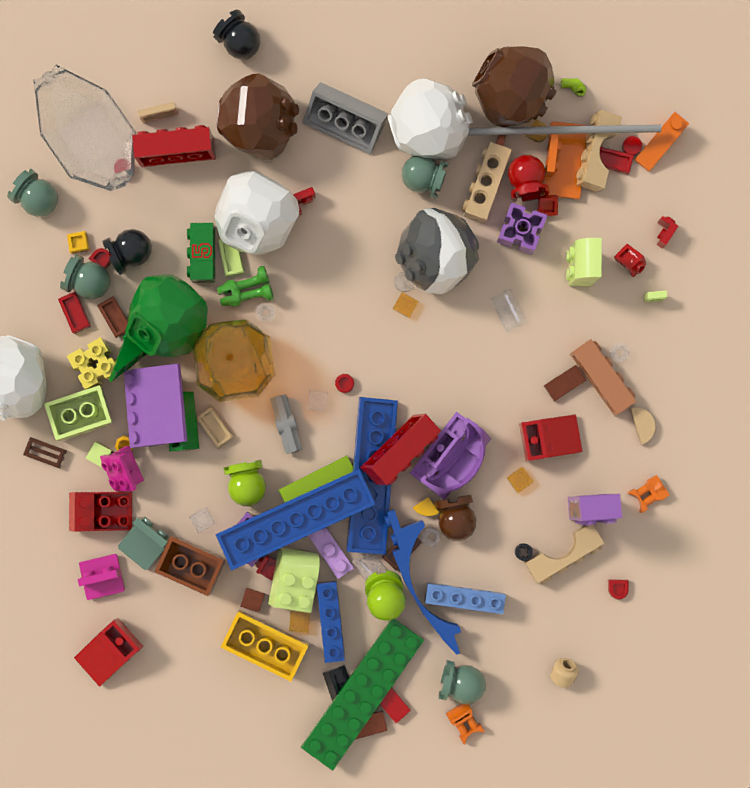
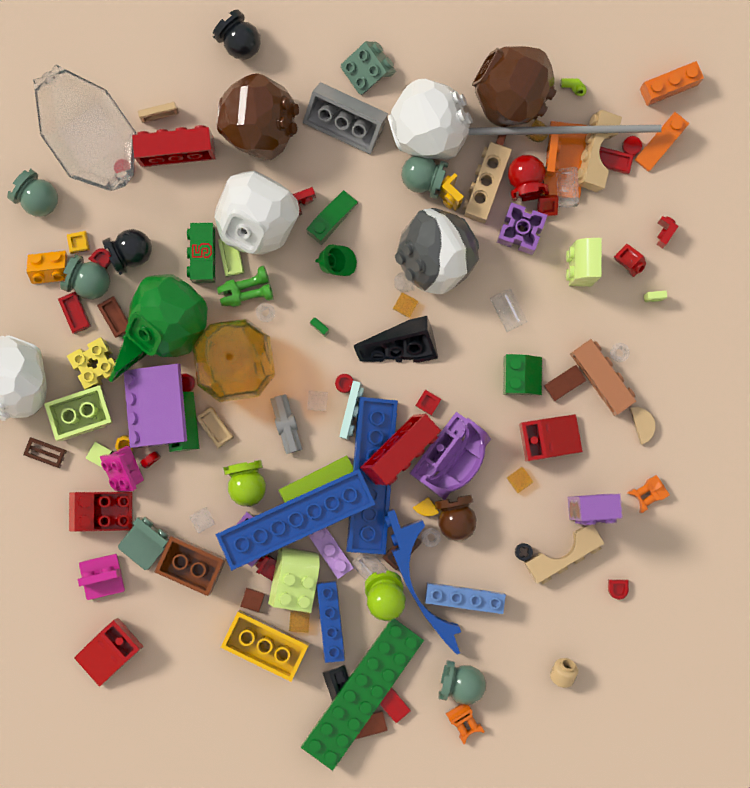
none -> light orange bracket [26,251,67,284]
none -> red tile [140,451,161,469]
none -> red tile [181,373,196,392]
none -> green slope [306,190,358,245]
none -> green tile [310,317,329,337]
none -> green piece [315,244,357,276]
none -> light aqua plate [339,381,364,440]
none -> sand green bracket [341,41,396,94]
none -> black wedge [354,316,438,363]
none -> red tile [415,389,442,416]
none -> yellow bracket [439,173,464,211]
none -> green slope [503,354,542,395]
none -> clear slope [557,167,579,207]
none -> orange brick [640,61,704,106]

